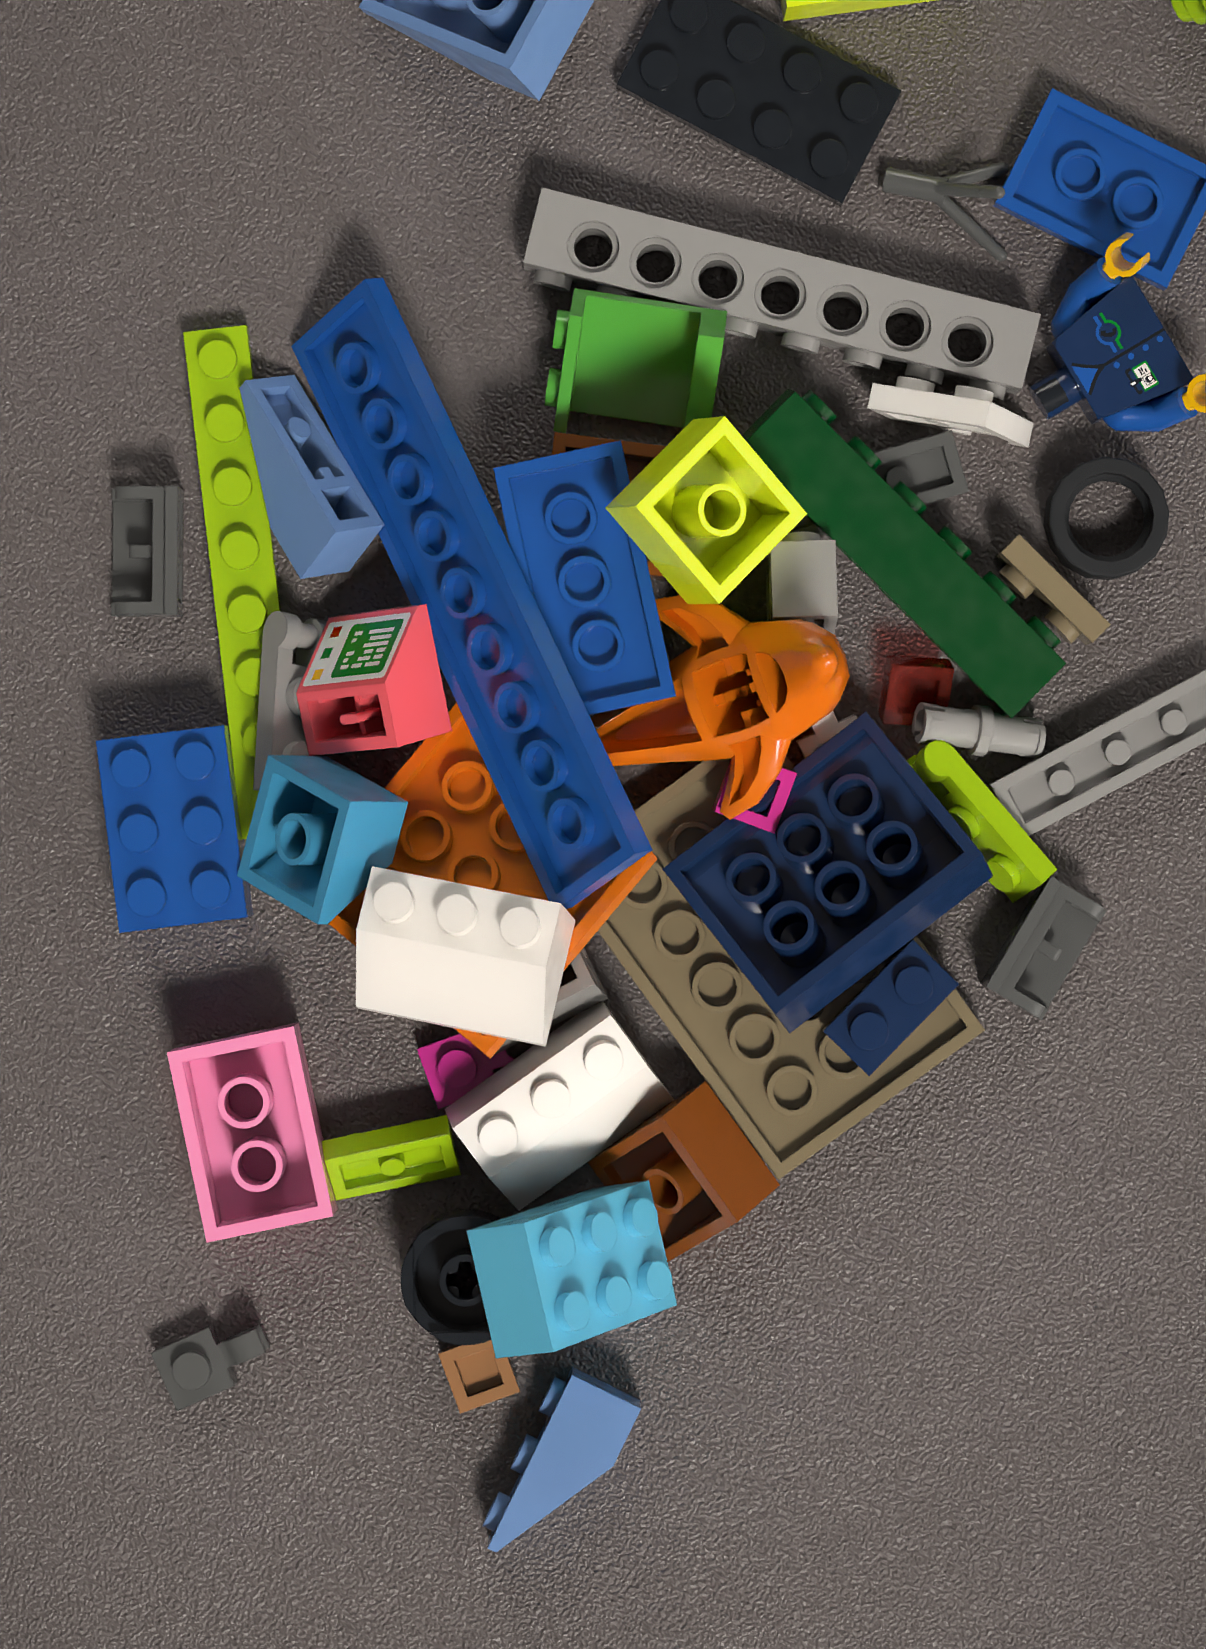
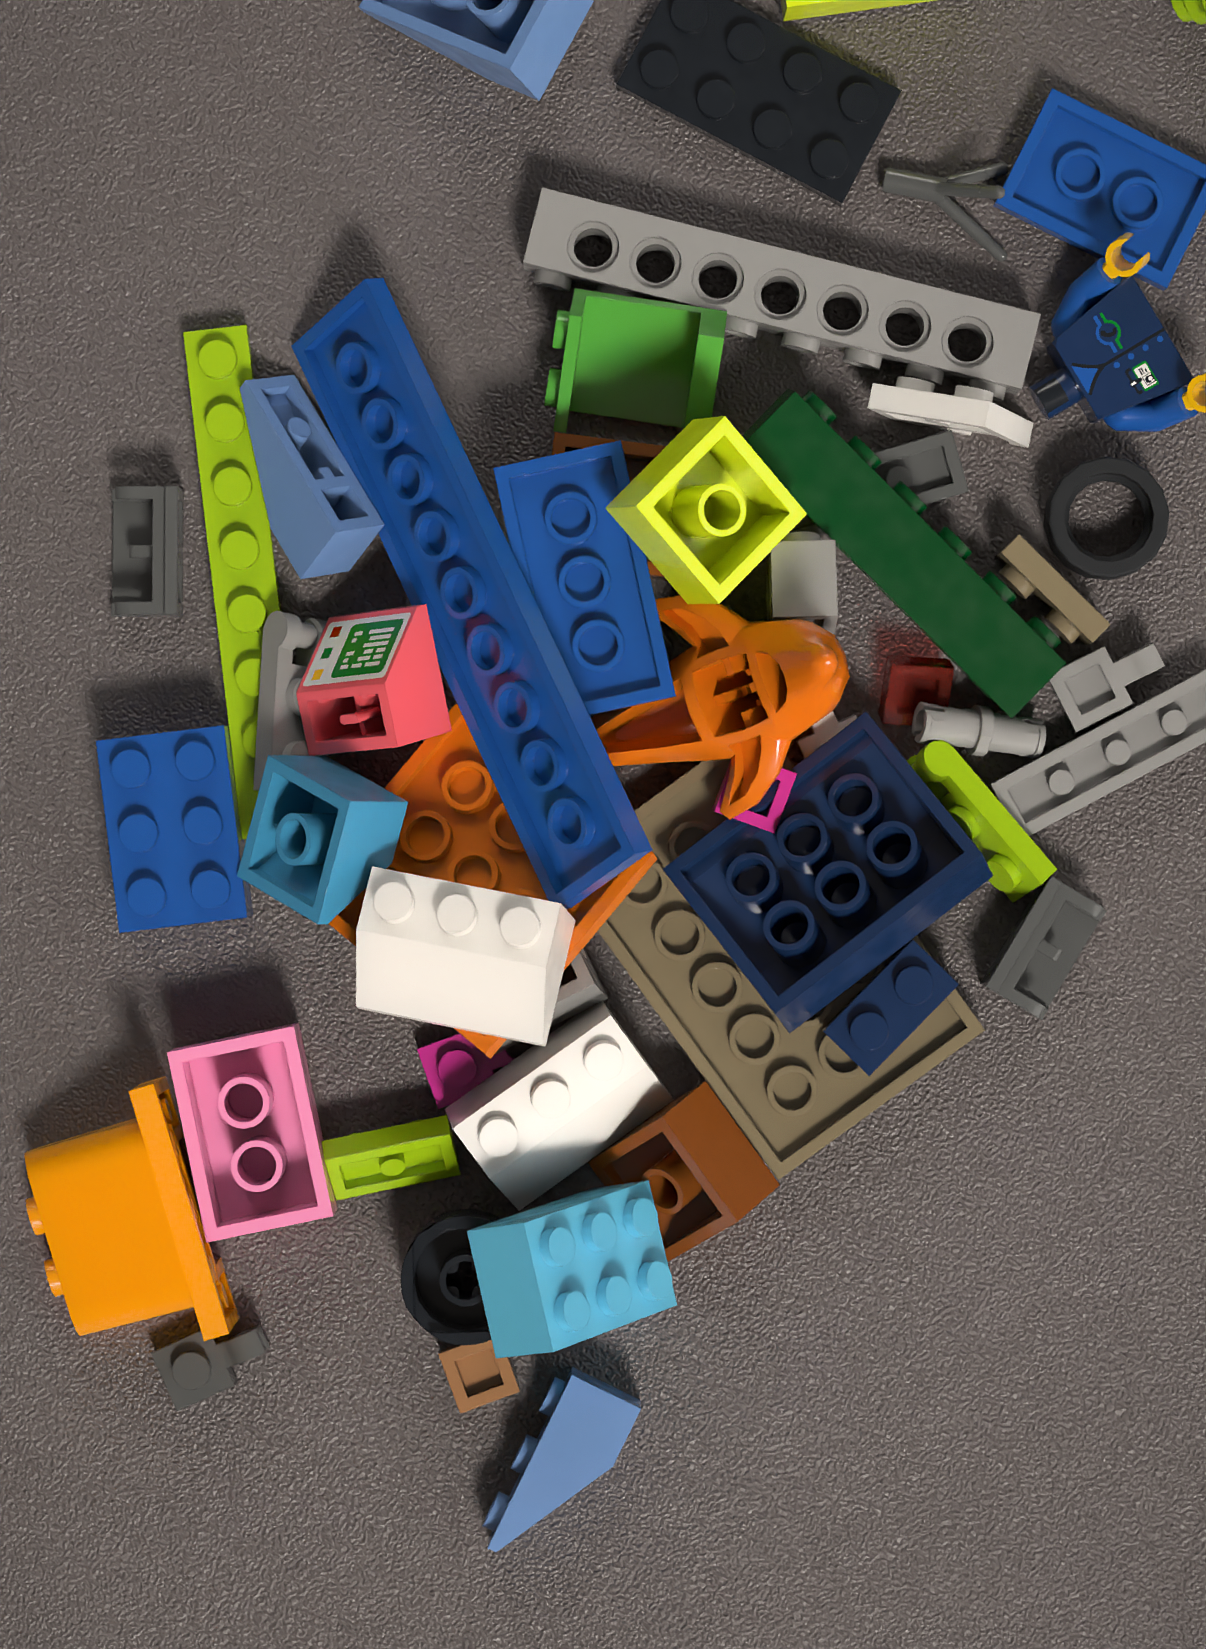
none -> light orange windscreen [24,1076,239,1341]
none -> light grey plate [1049,643,1165,732]

